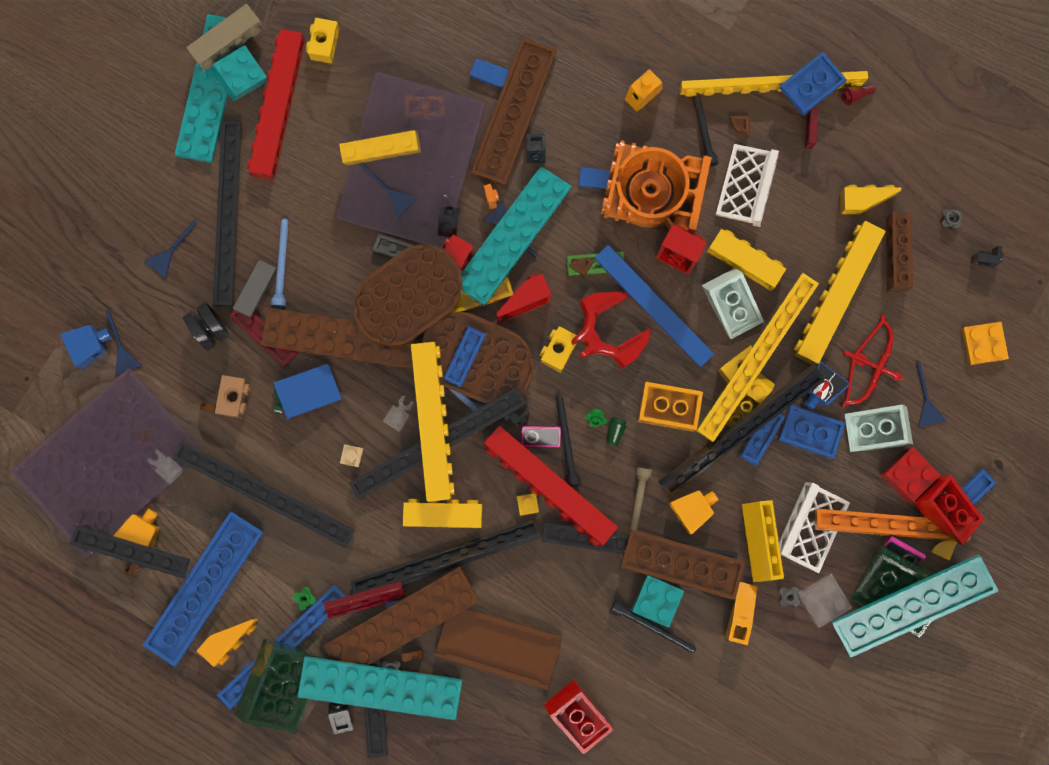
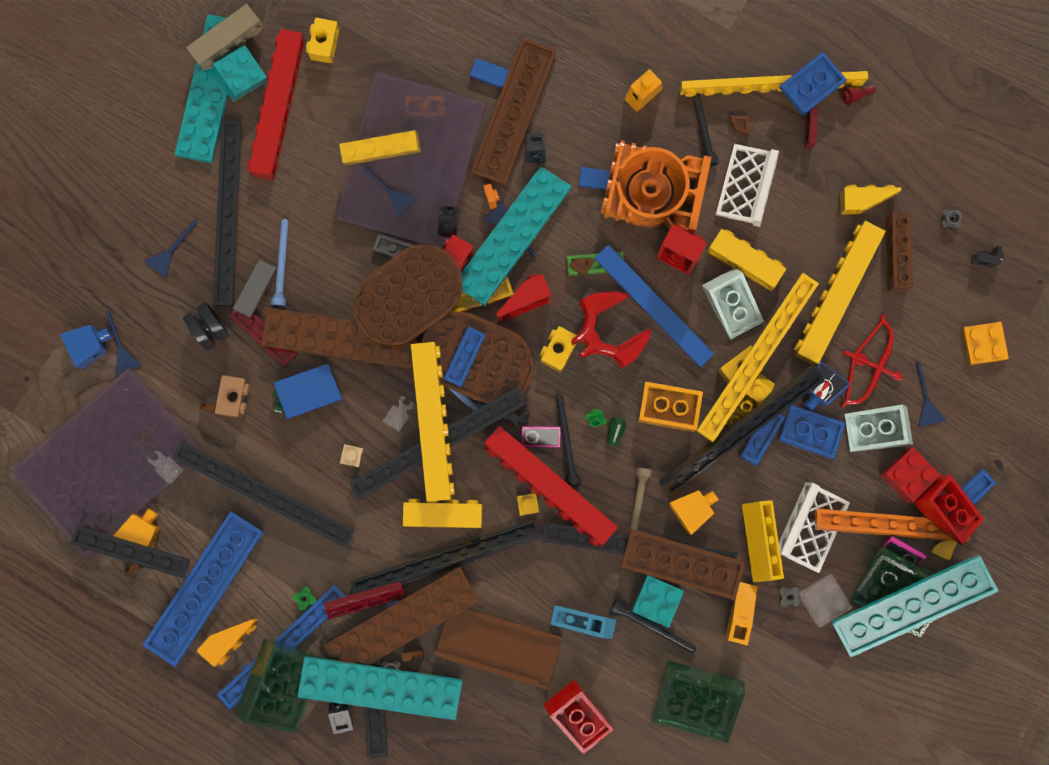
none -> dark azure slope [550,605,616,639]
none -> clear green slope [651,660,745,743]

